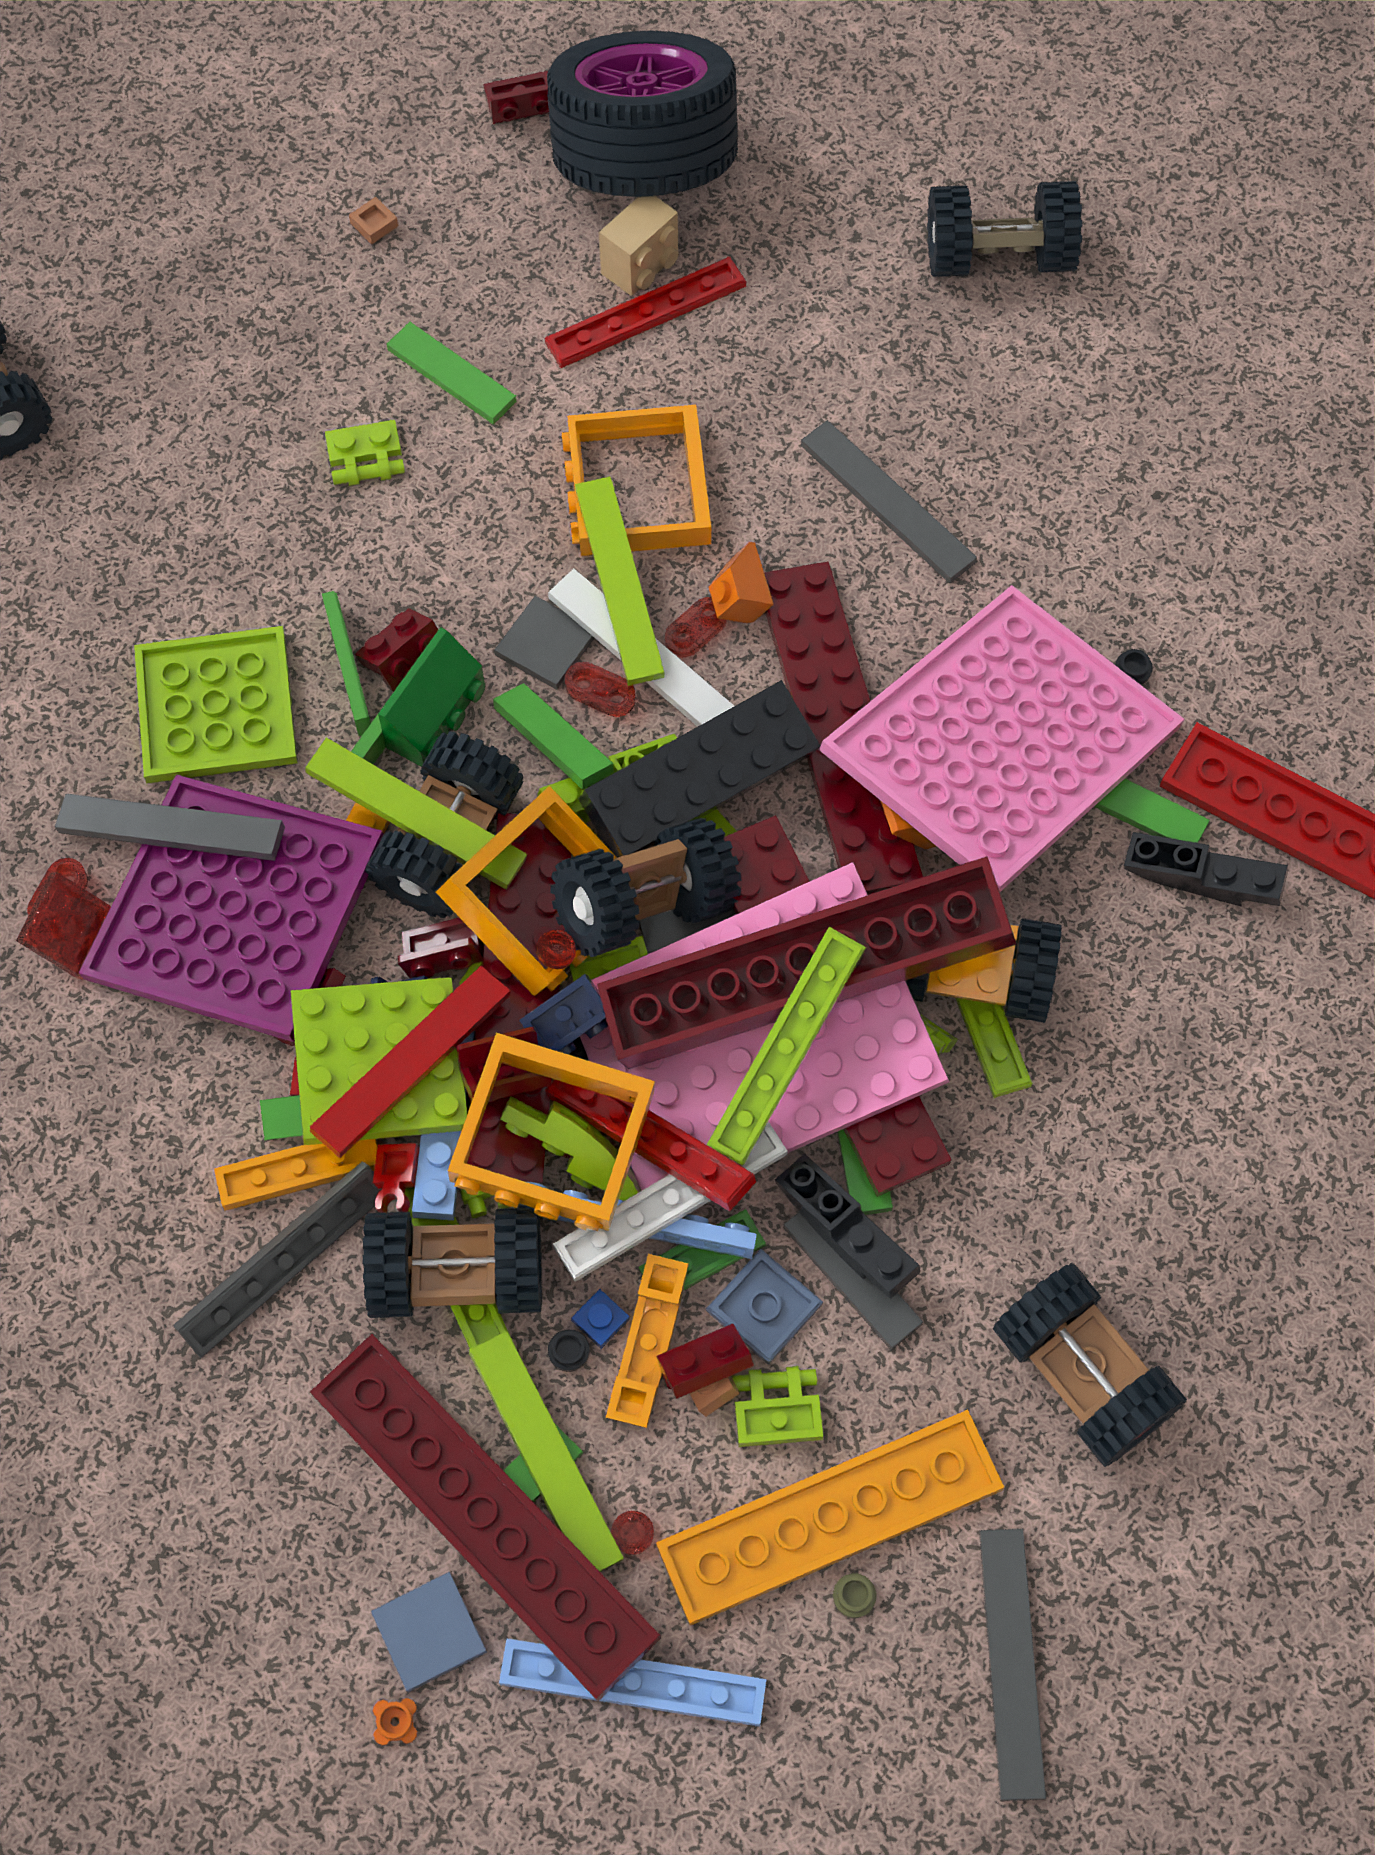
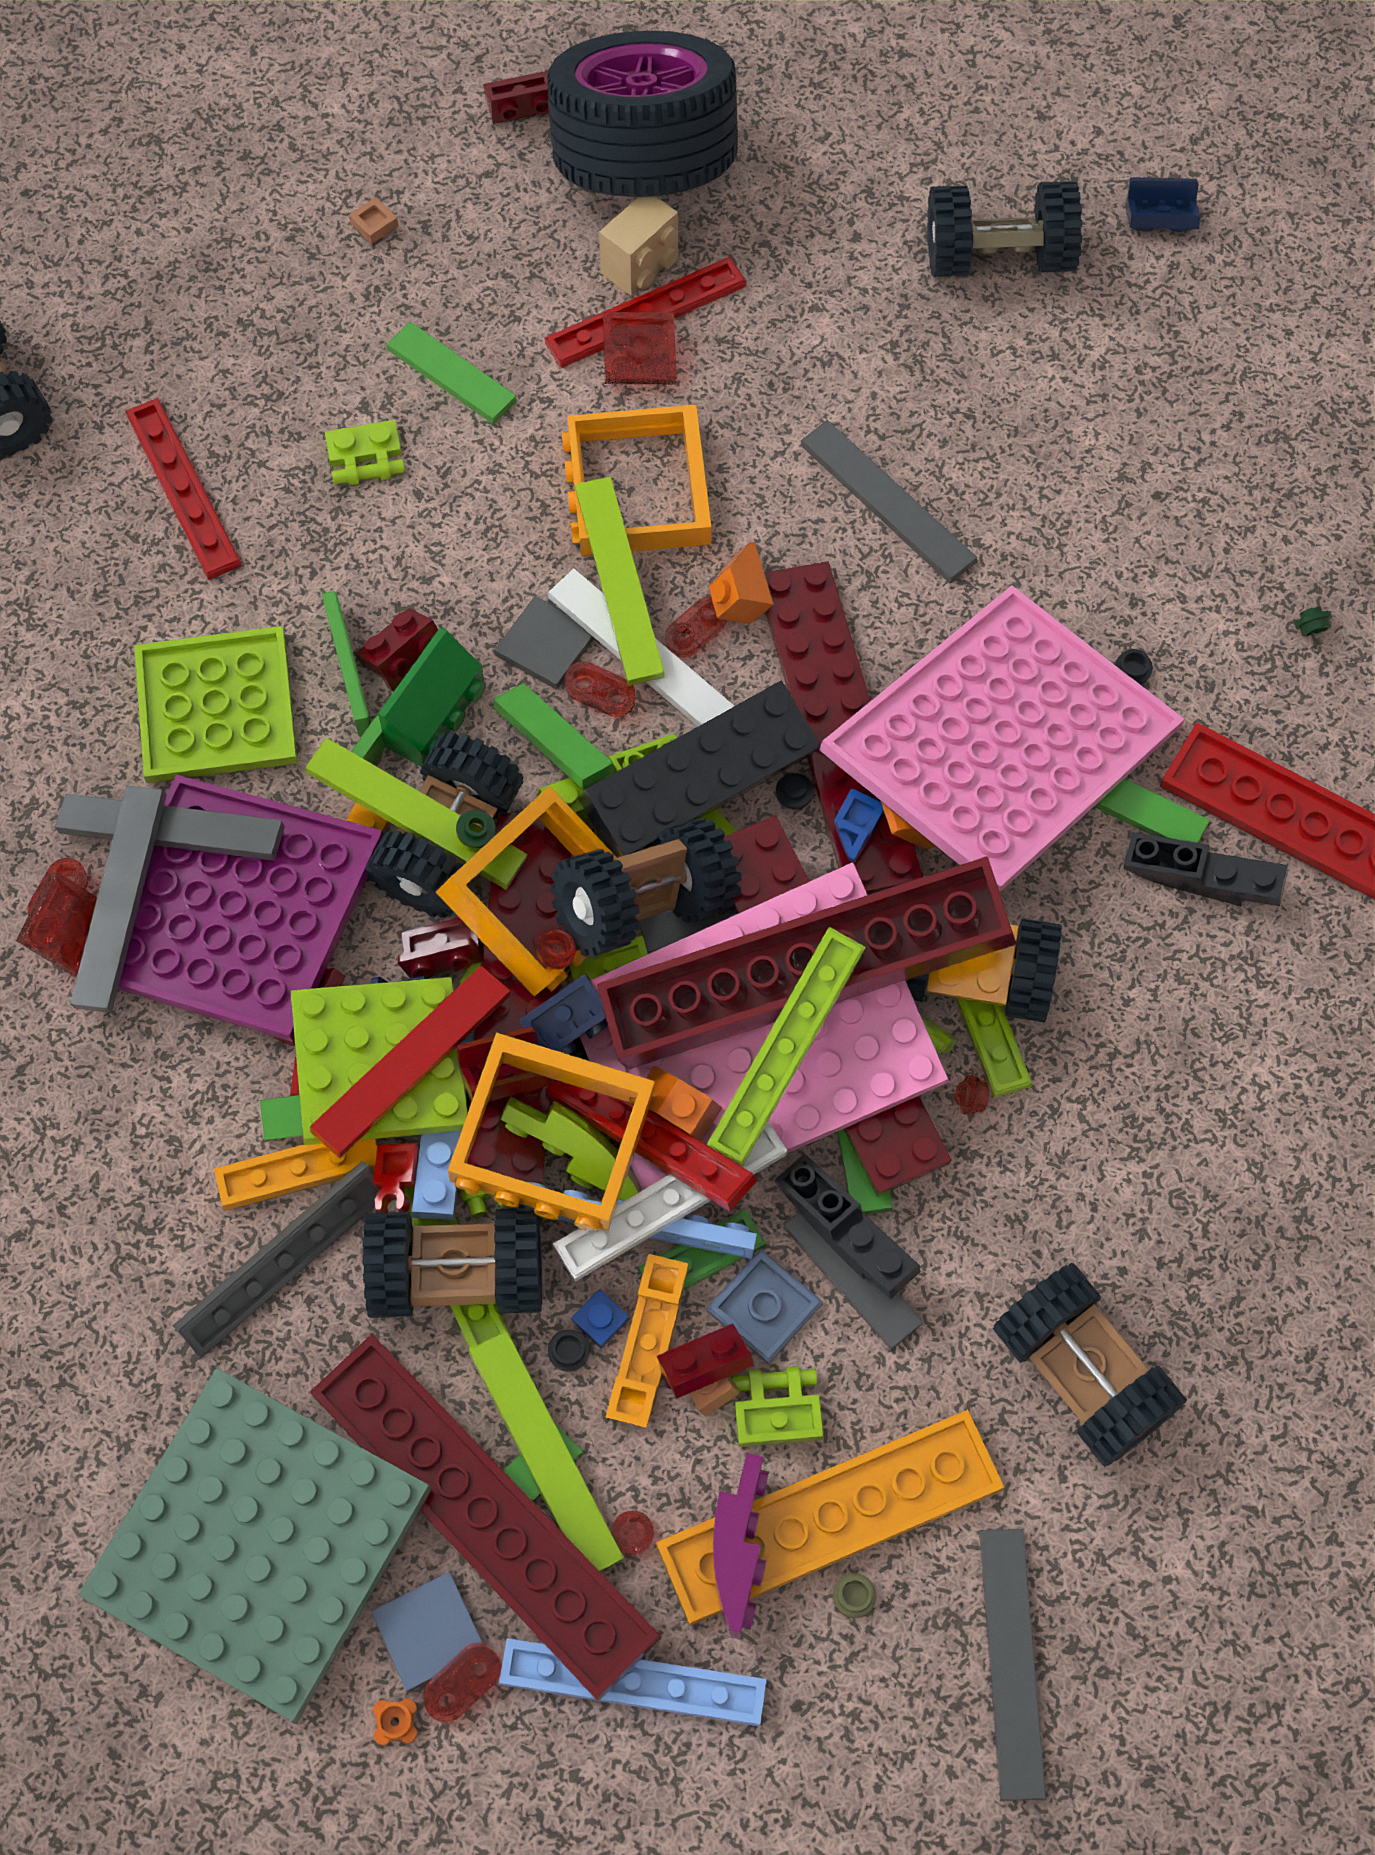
none -> tile [70,786,167,1013]
none -> sand green plate [78,1368,432,1724]
none -> red tile [125,398,242,580]
none -> clear red plate [423,1643,501,1722]
none -> dark green plate [456,810,496,848]
none -> clear red plate [603,312,676,385]
none -> orange slope [646,1065,722,1141]
none -> magenta slope [713,1453,769,1640]
none -> black plate [776,773,814,810]
none -> blue slope [834,788,884,863]
none -> clear red plate [955,1075,989,1115]
none -> dark blue bracket [1126,177,1201,232]
none -> dark green plate [1294,606,1332,637]

